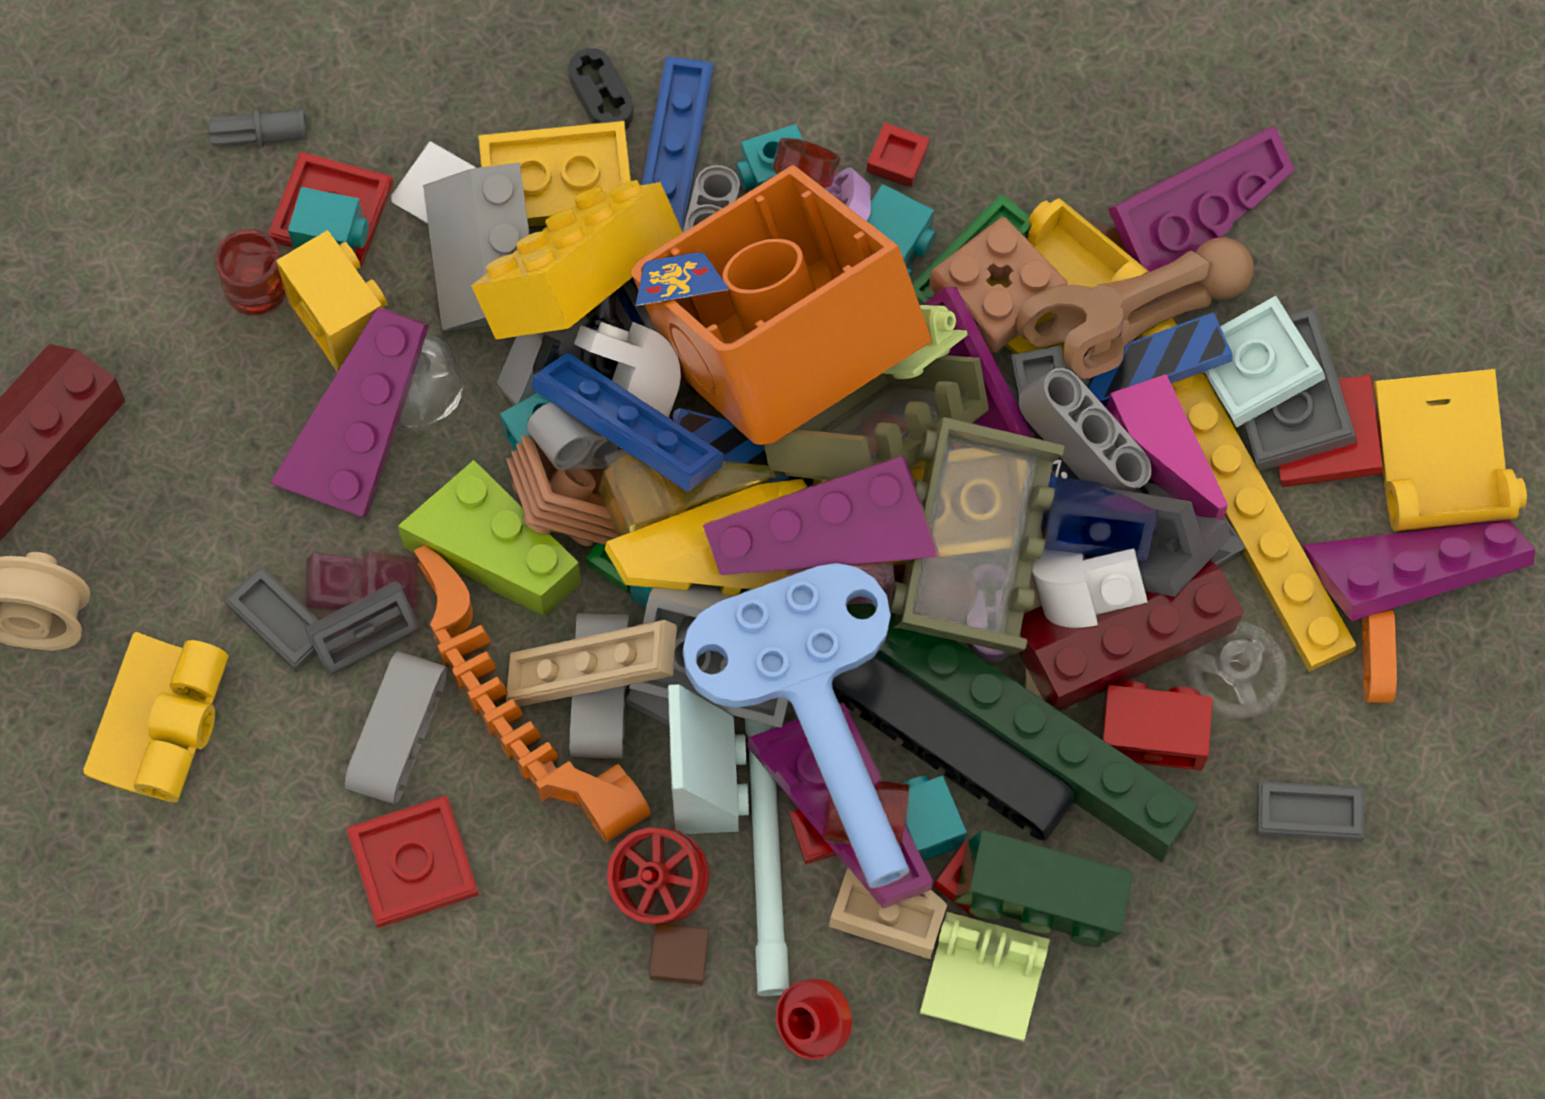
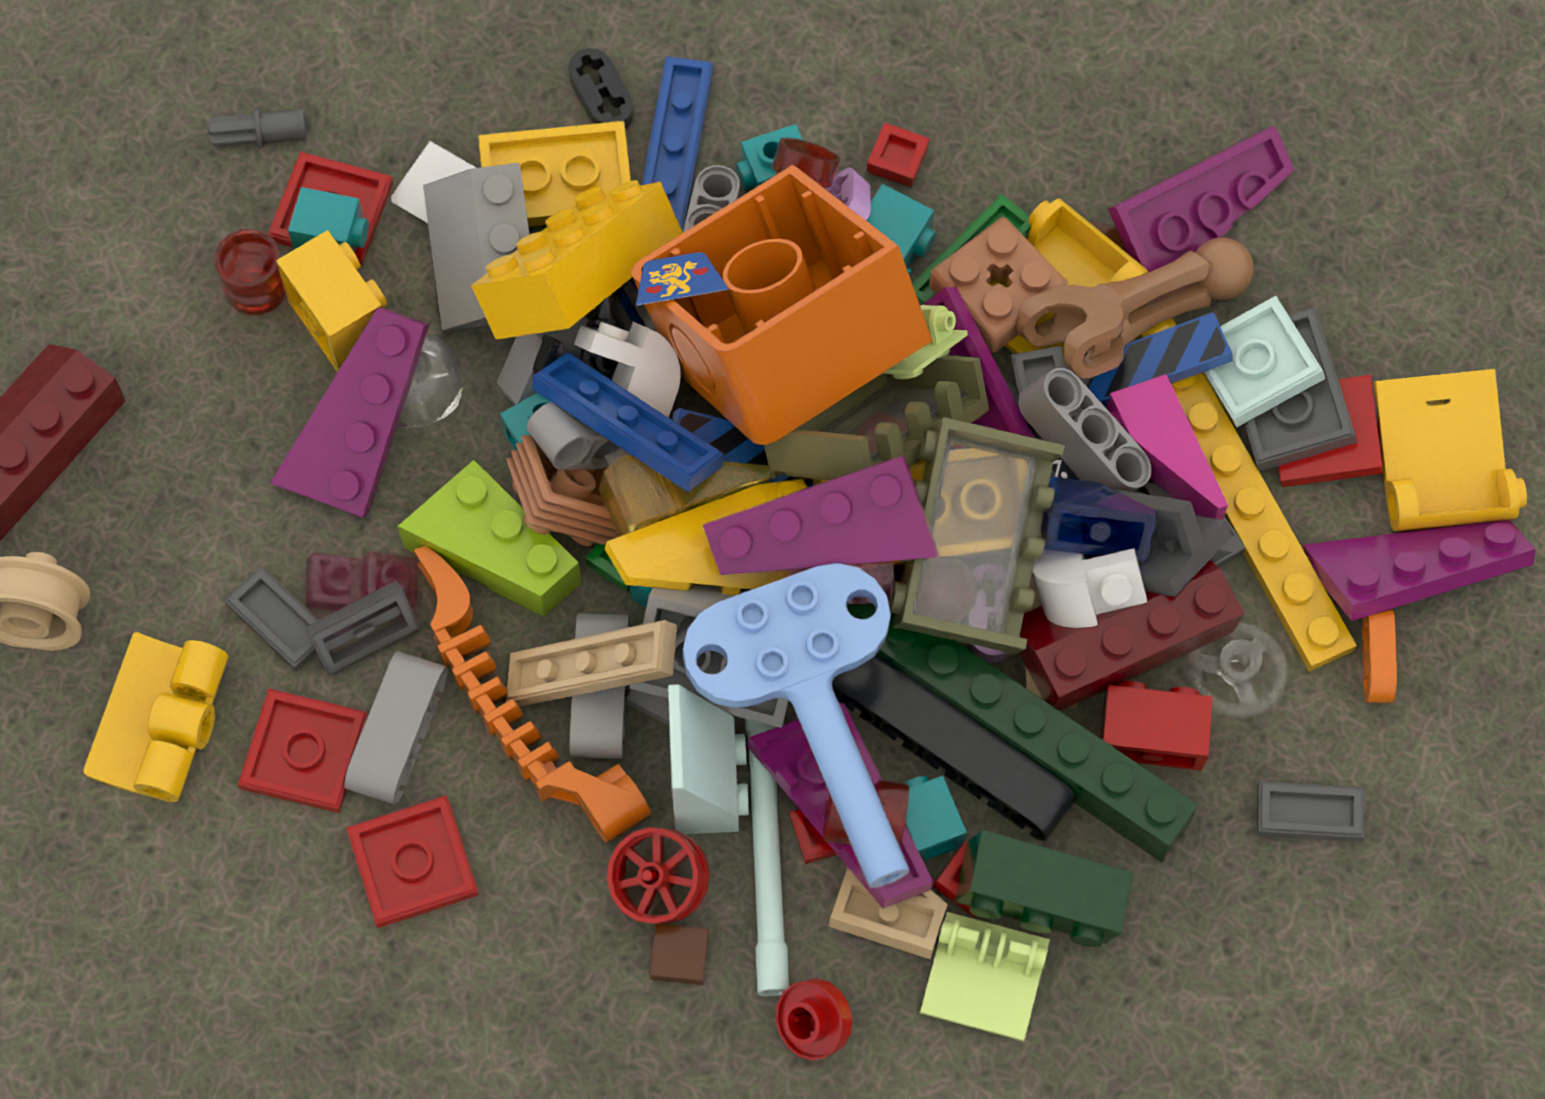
none -> red tile [238,688,369,813]

